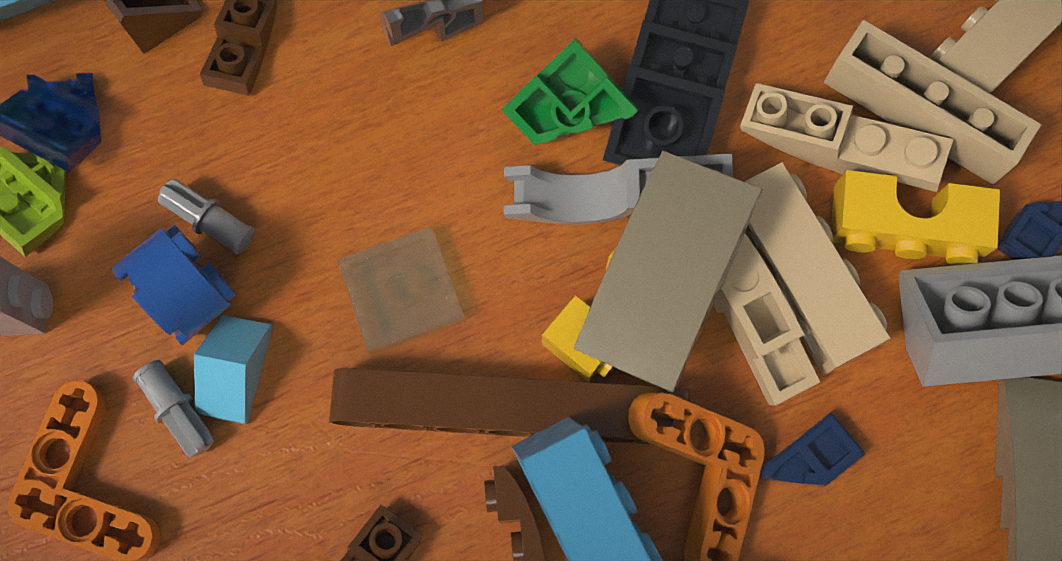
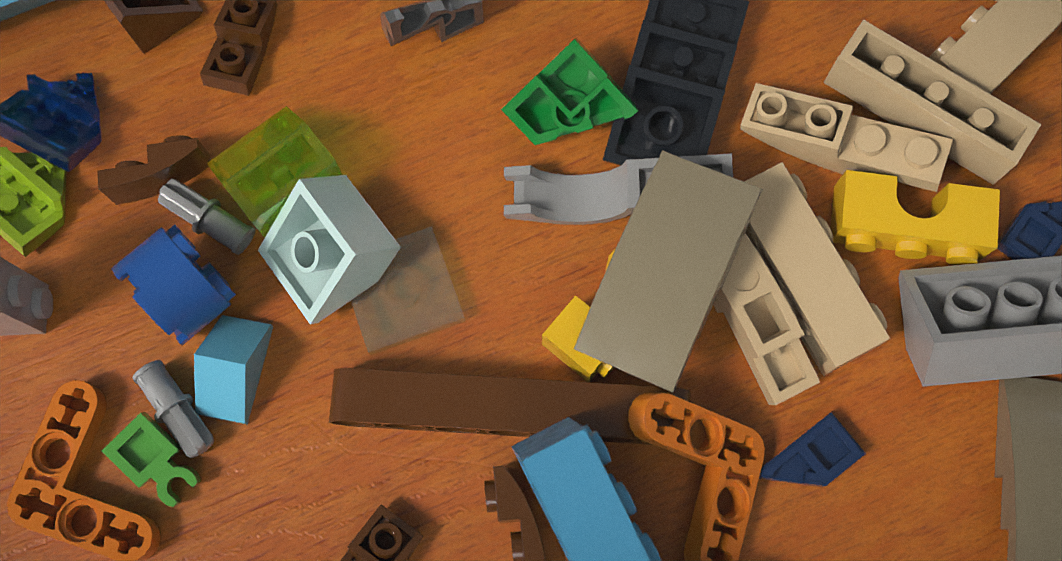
none -> reddish brown slope [97,135,212,205]
none -> bright green plate [102,412,201,507]
none -> clear neon green slope [207,106,343,238]
none -> light aqua slope [258,175,401,325]

